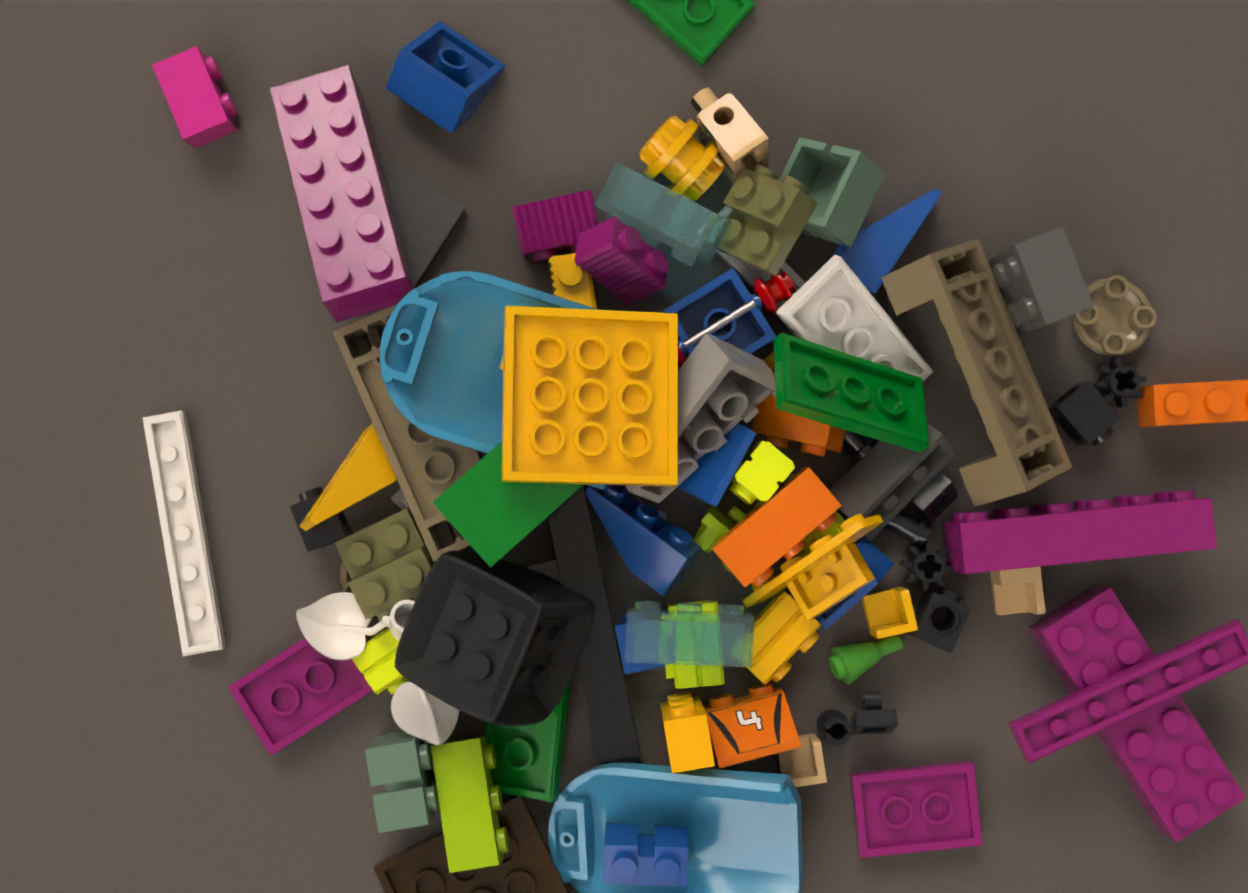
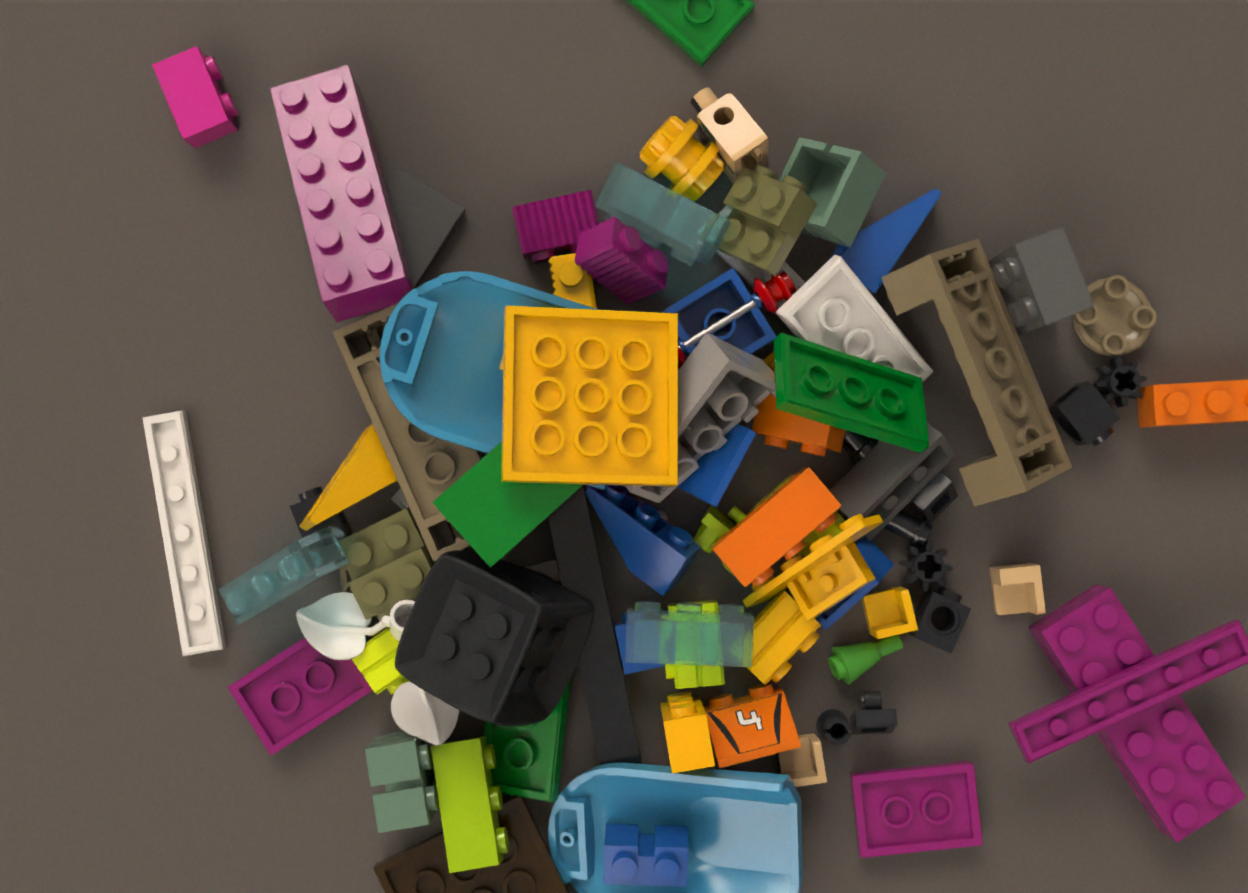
blue slope [386,21,506,133] -> none
neon yellow brick [729,441,795,505] -> none
magenta brick [942,490,1217,574] -> none
none -> clear light blue brick [218,526,350,625]

